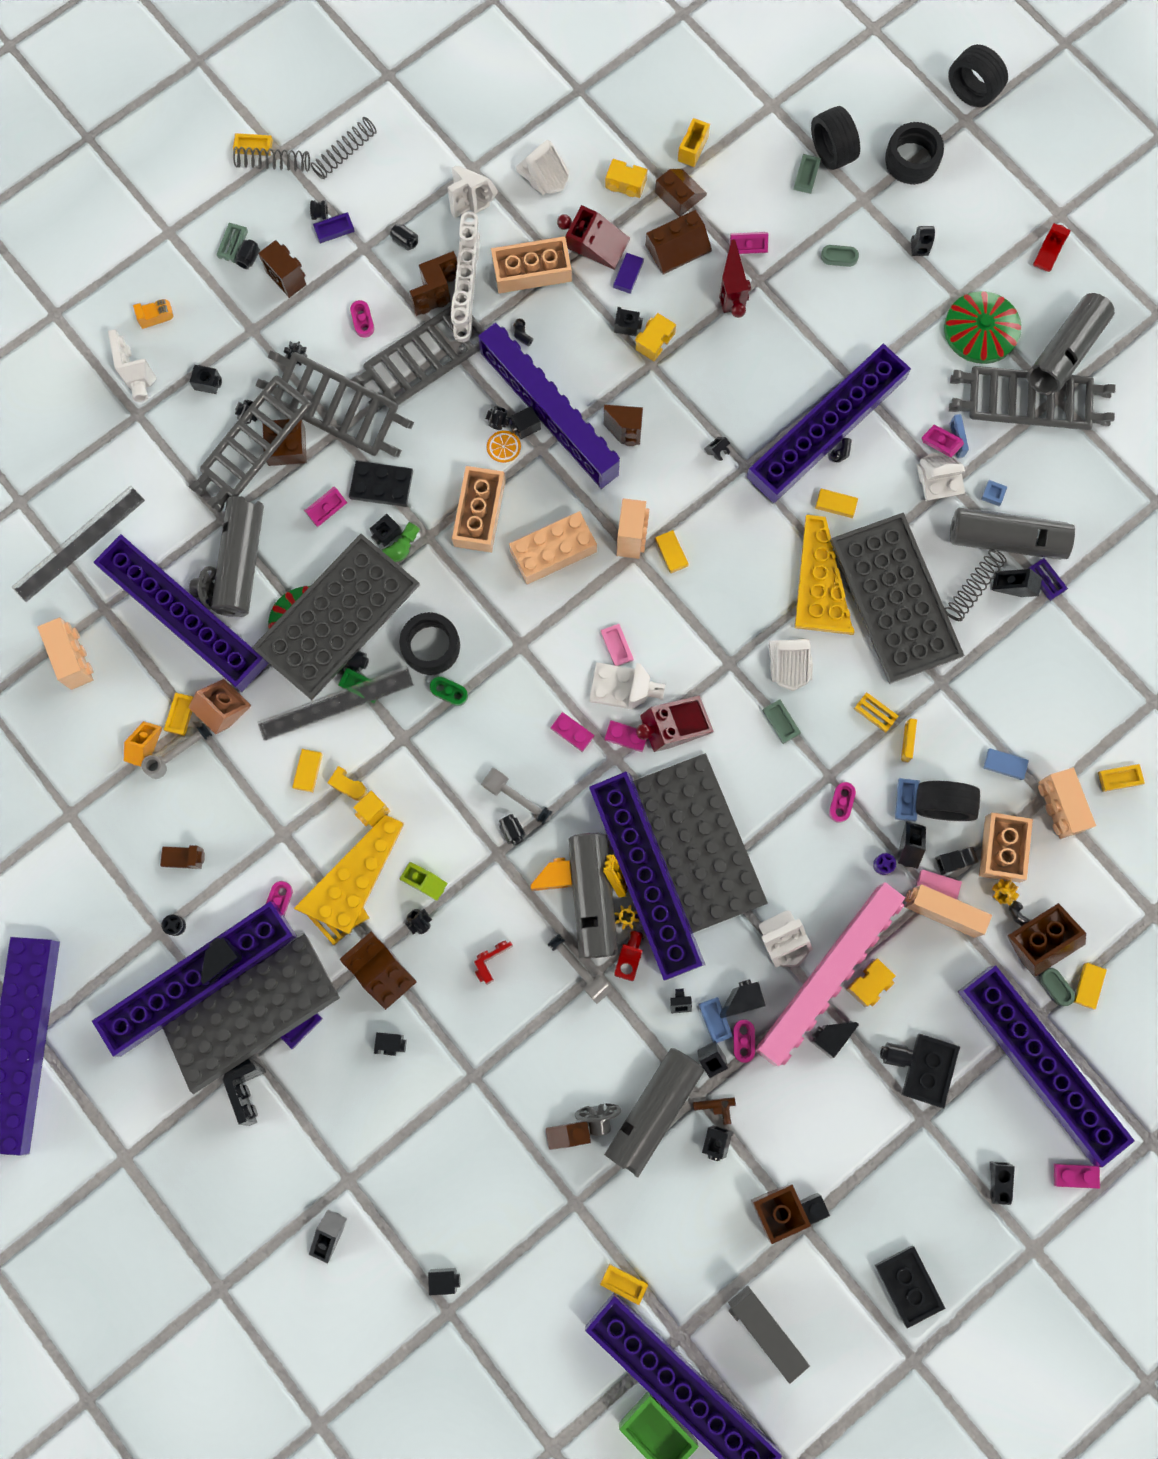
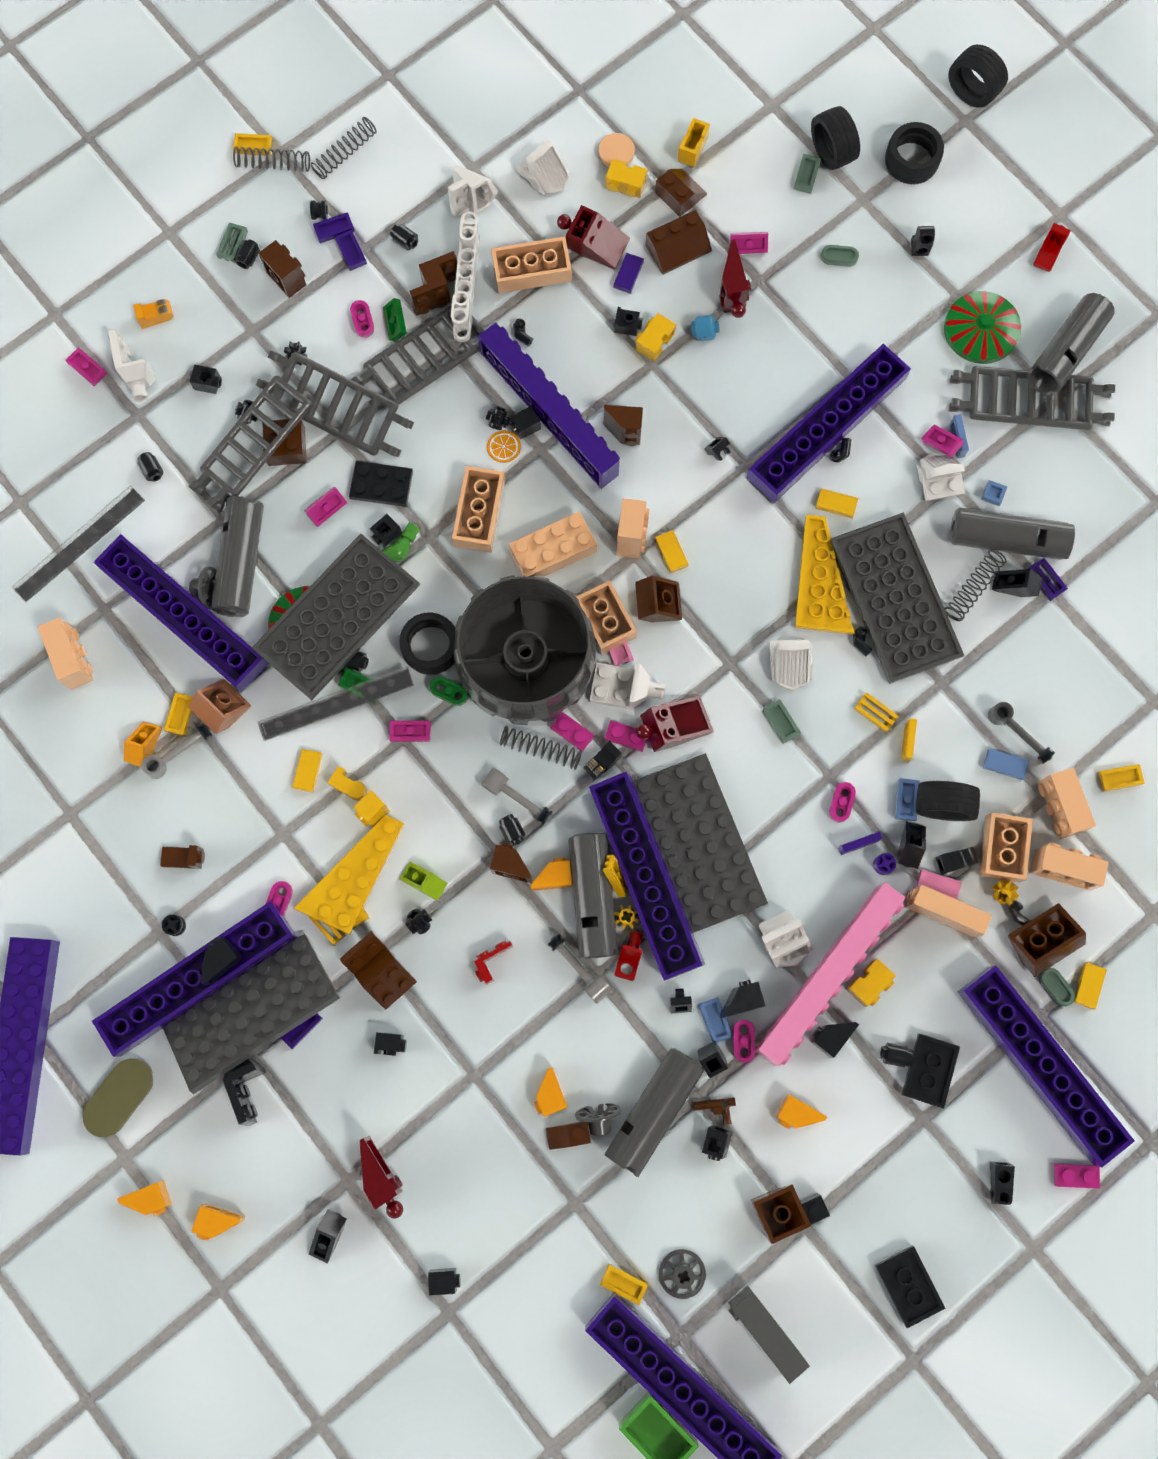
none -> dark pink plate [65,347,108,386]
none -> olive tile [83,1058,153,1137]
none -> light orange slope [117,1180,172,1217]
none -> black brick [137,452,164,482]
none -> light orange slope [191,1204,245,1240]
none -> dark purple tile [335,230,367,271]
none -> dark red slope [359,1136,404,1219]
none -> green plate [383,298,407,342]
none -> dark pink plate [390,721,431,742]
none -> dark grey wheel [454,575,596,725]
none -> reddish brown slope [490,843,533,884]
none -> dark grey piece [500,726,582,770]
none -> light orange slope [534,1067,568,1117]
none -> light nougat brick [576,580,637,655]
none -> black leg [584,740,622,780]
none -> light nougat tile [599,133,635,167]
none -> reddish brown slope [635,575,682,623]
none -> dark grey wheel [659,1249,706,1299]
none -> dark azure head [692,315,720,341]
none -> light orange slope [775,1094,827,1129]
none -> dark purple tile [838,831,883,855]
none -> black arm [853,626,873,656]
none -> dark grey piece [988,702,1055,764]
none -> light nougat brick [1030,843,1109,890]

